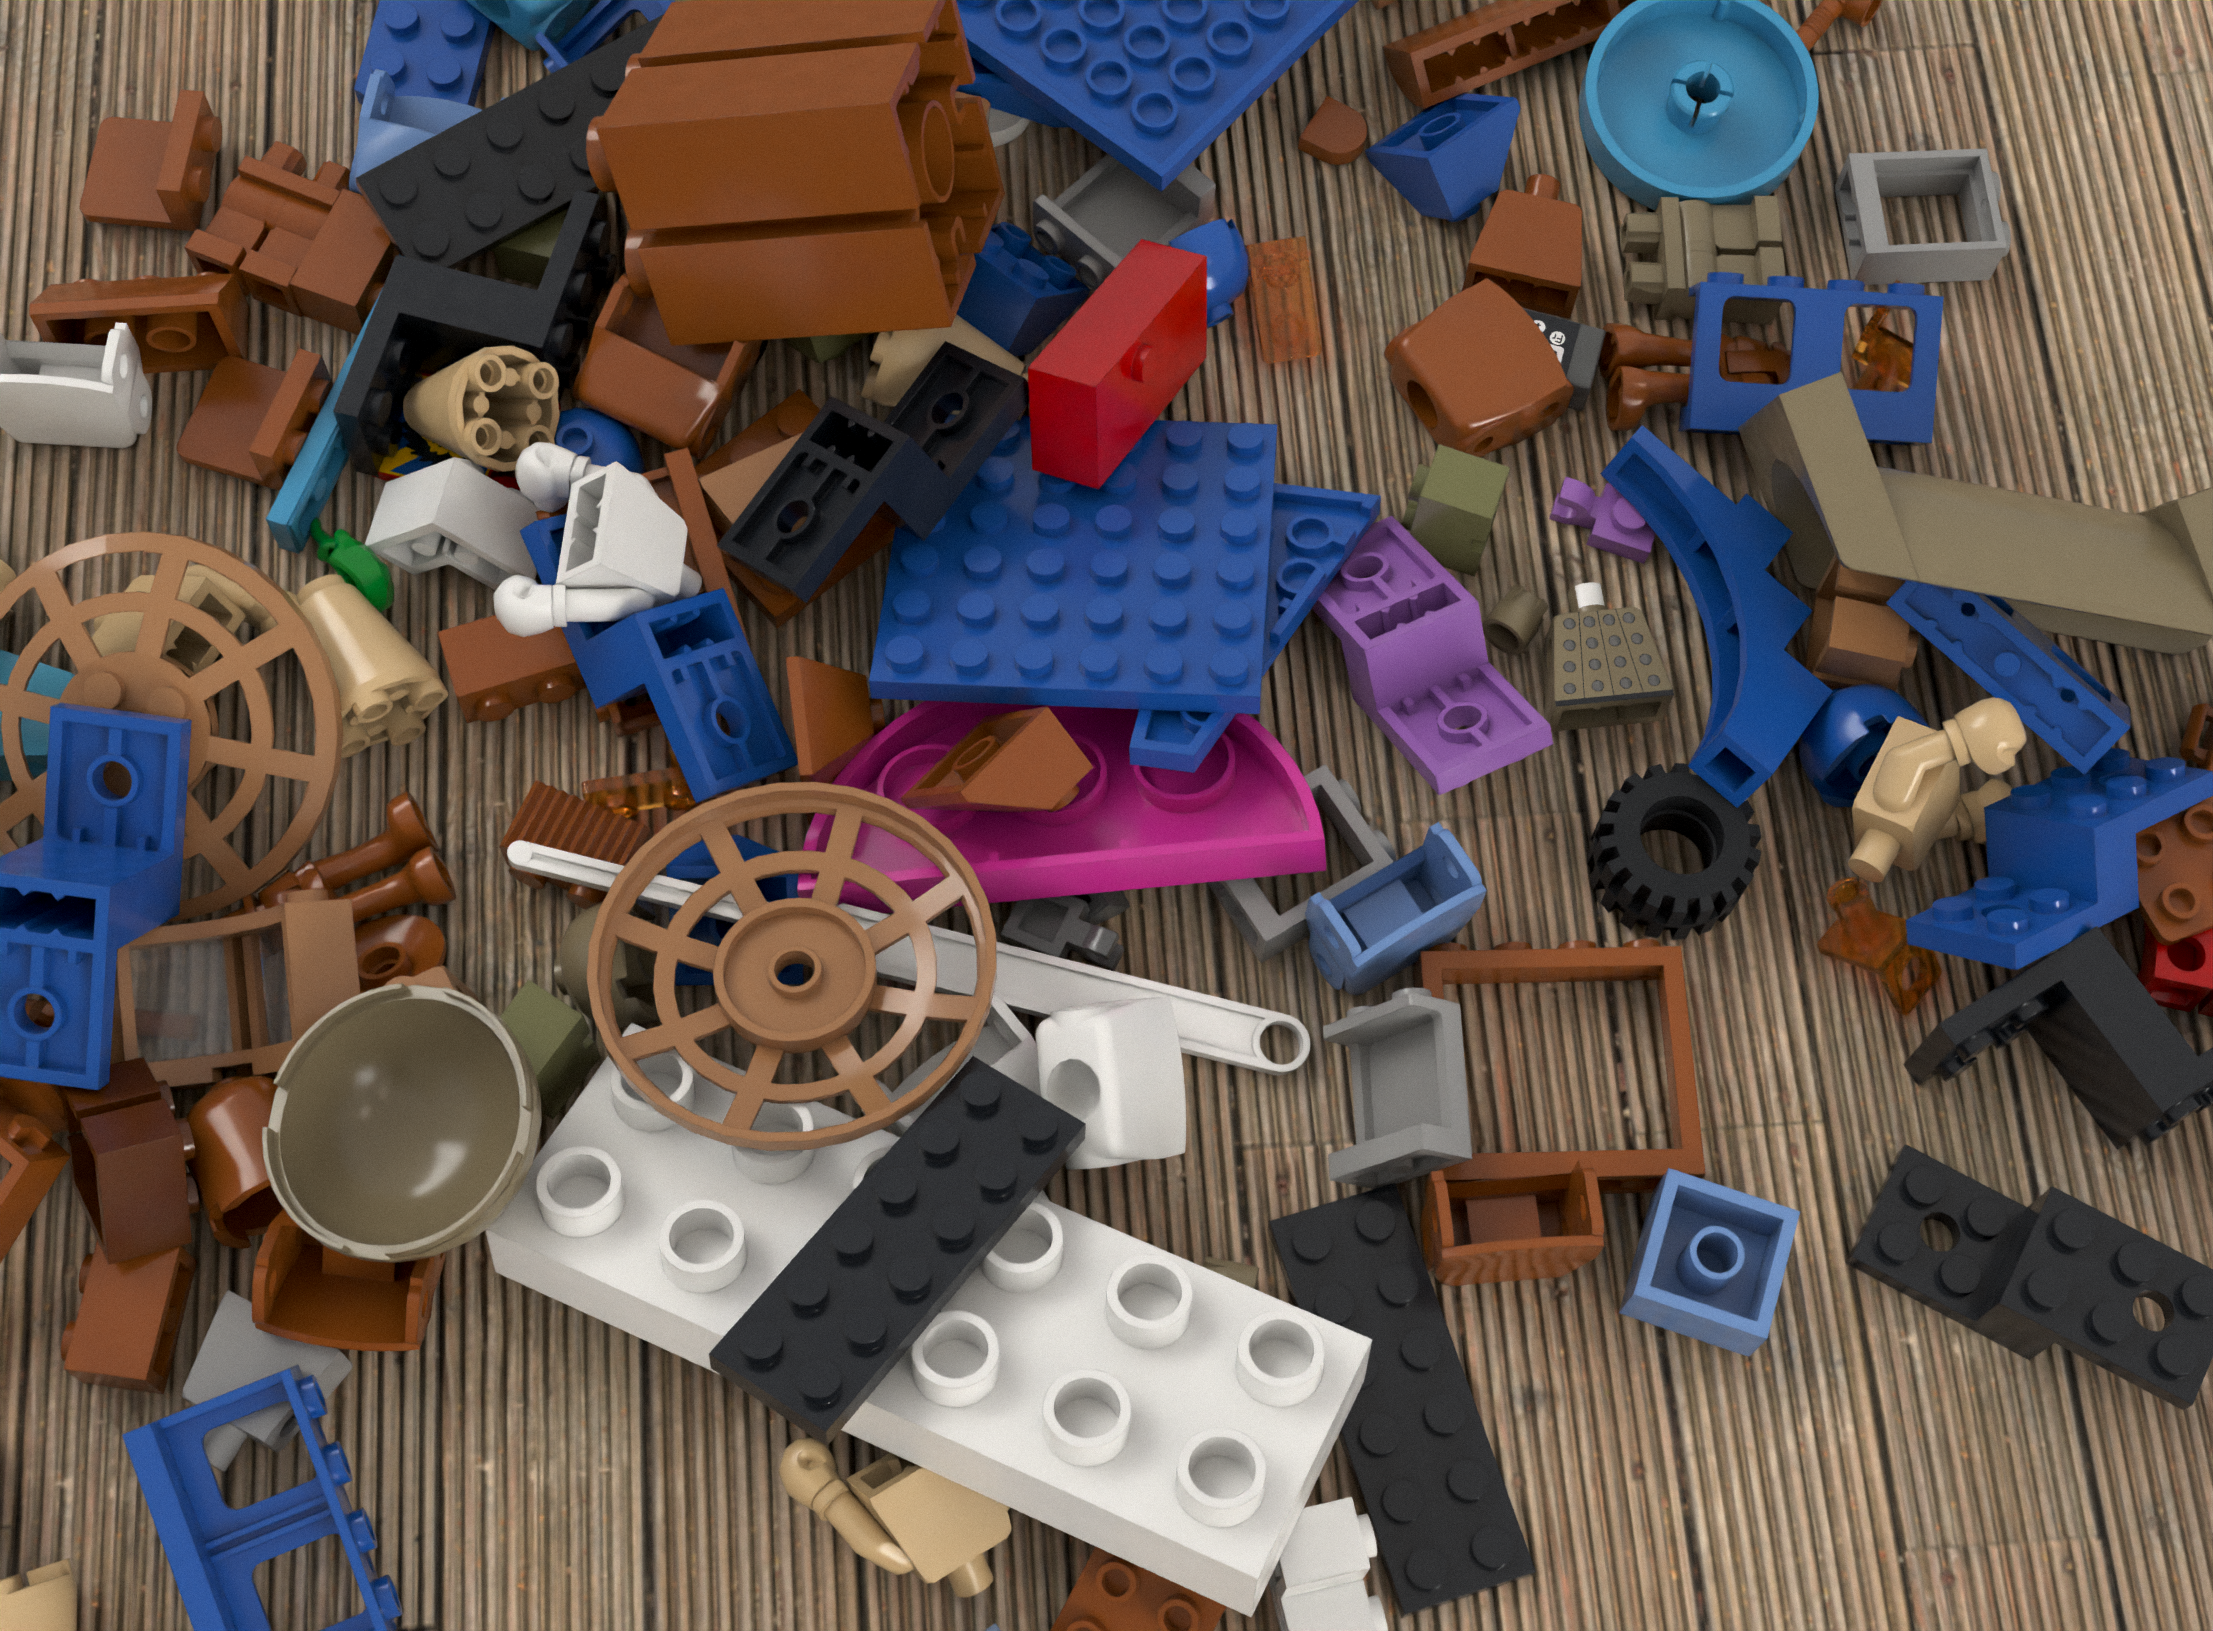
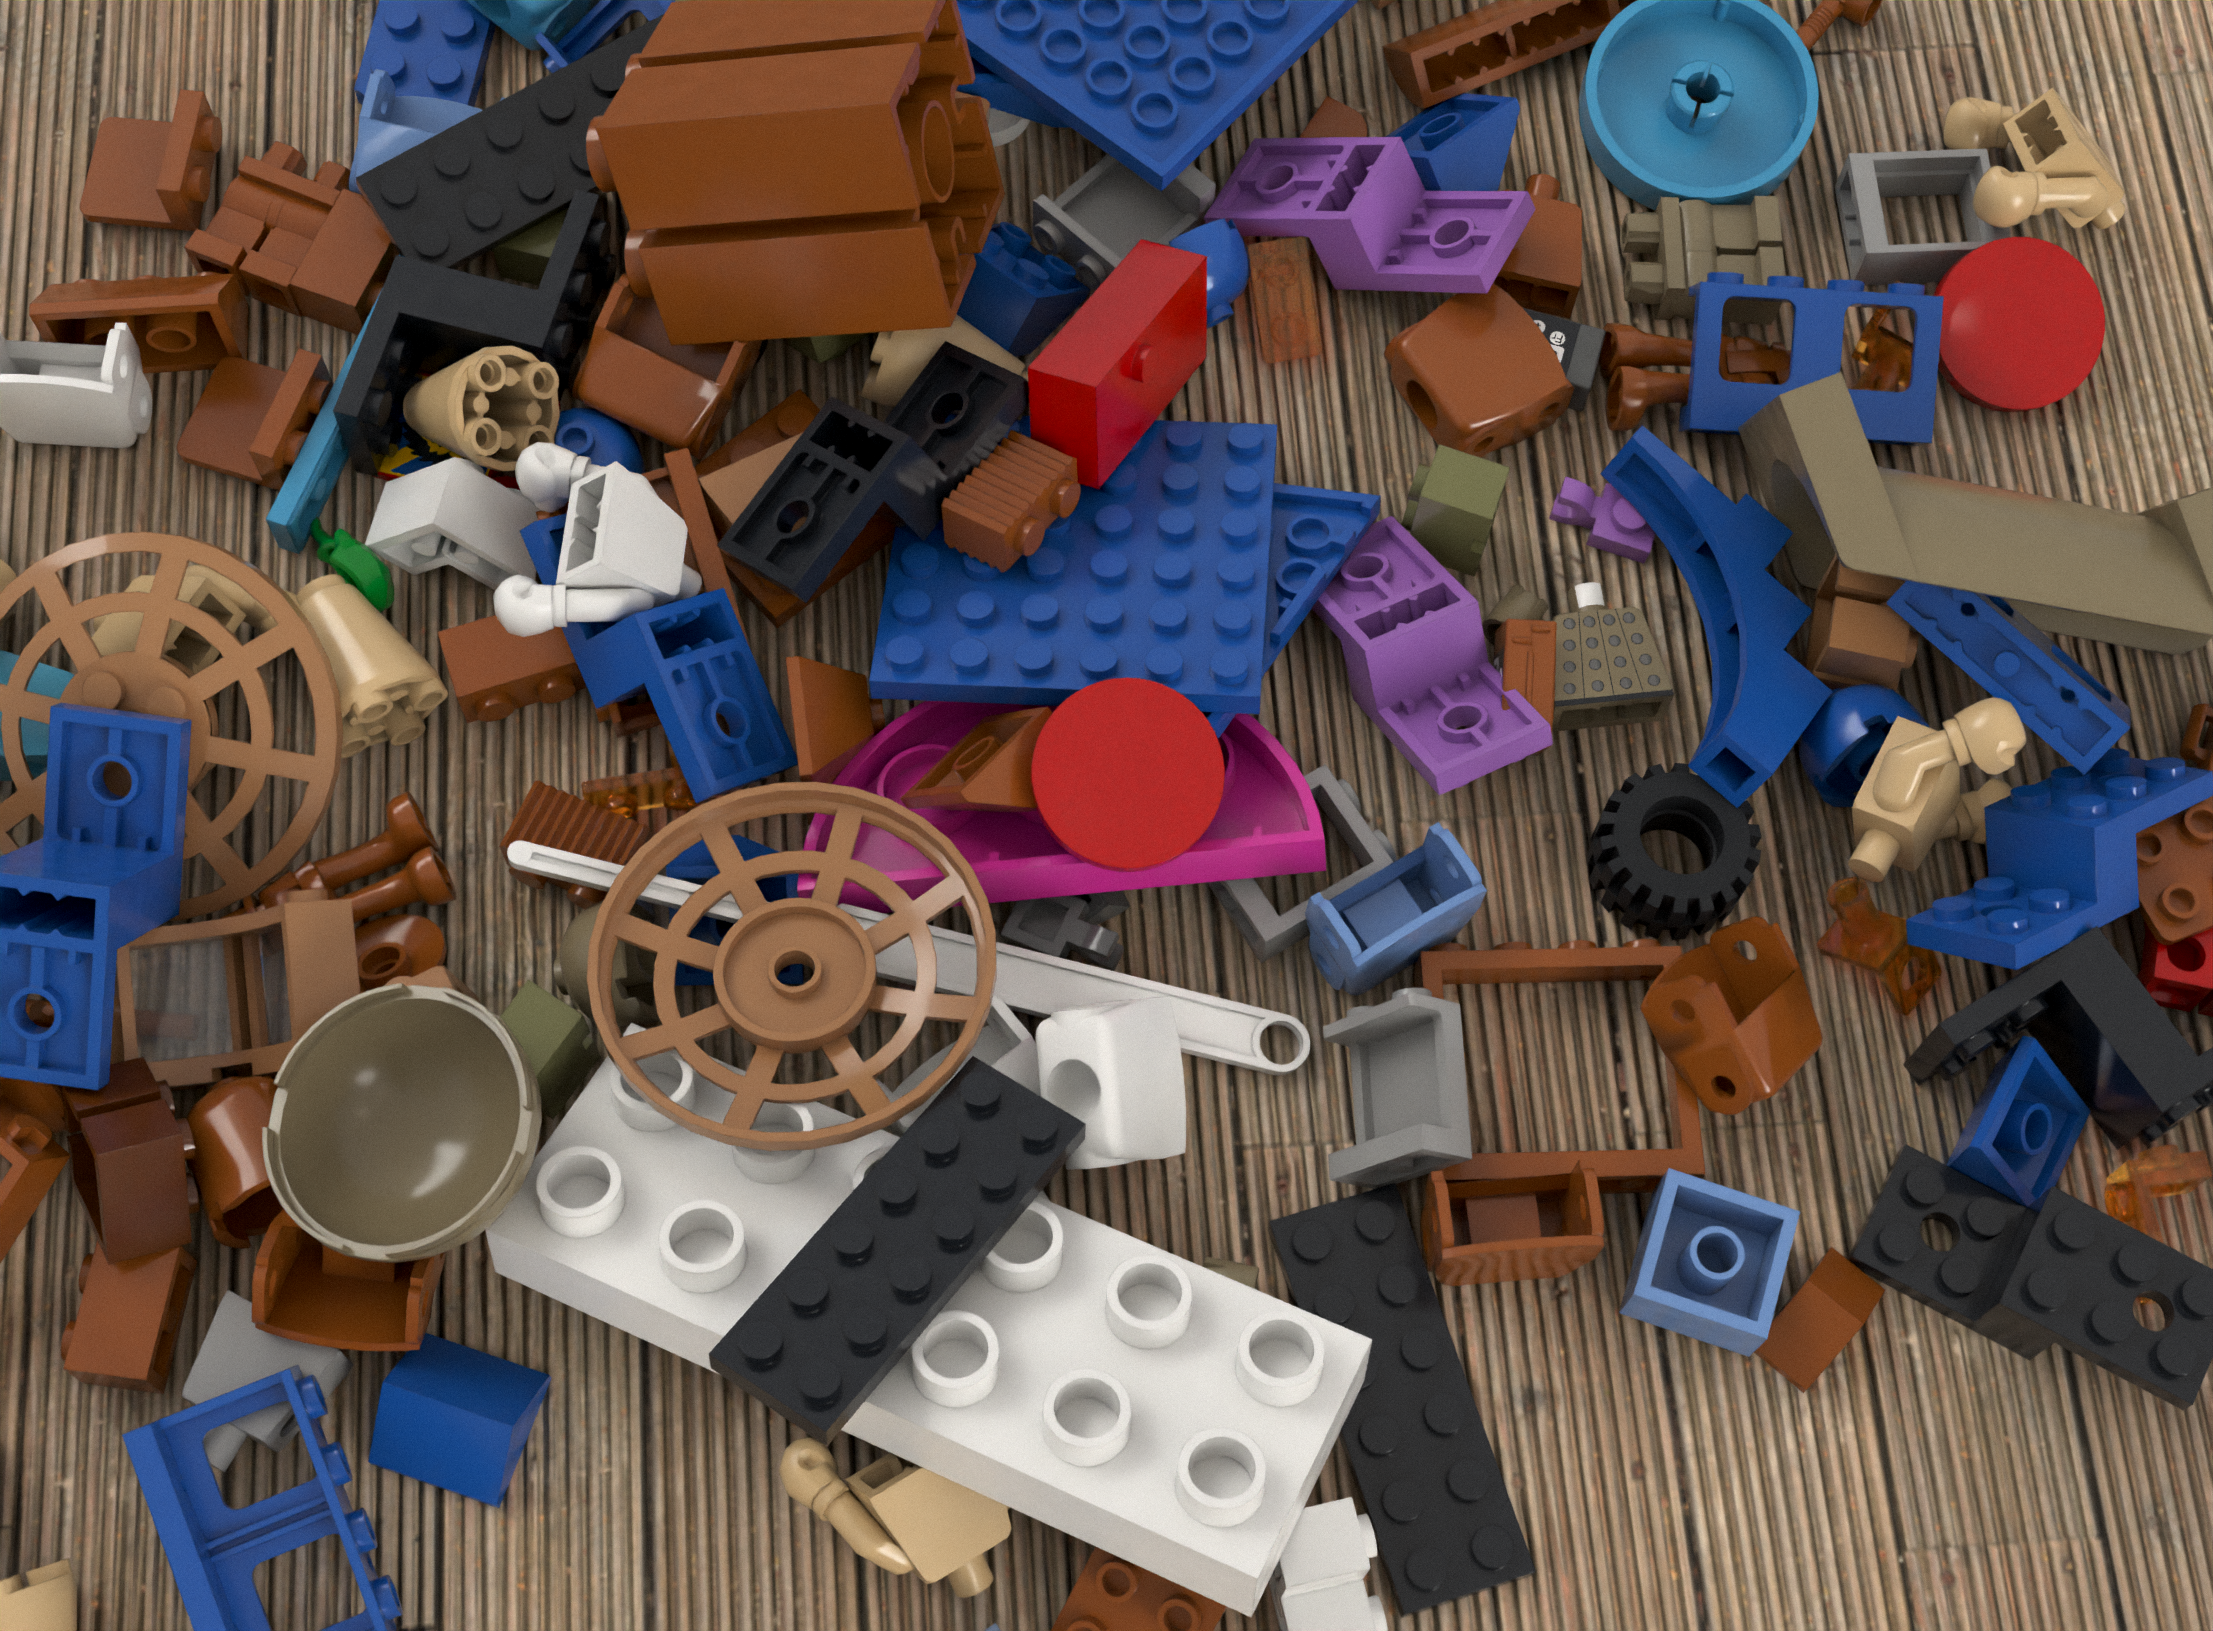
none -> blue slope [368,1333,552,1508]
none -> dark orange brick [941,430,1081,573]
none -> red piece [1031,678,1225,872]
none -> medium lavender bracket [1203,137,1535,293]
none -> dark orange piece [1493,618,1557,756]
none -> dark orange piece [1640,916,1823,1115]
none -> dark orange slope [1754,1247,1885,1393]
none -> red piece [1933,237,2105,412]
none -> tan torso [1944,88,2125,229]
none -> blue slope [1946,1036,2091,1207]
none -> clear orange bracket [2104,1145,2212,1305]

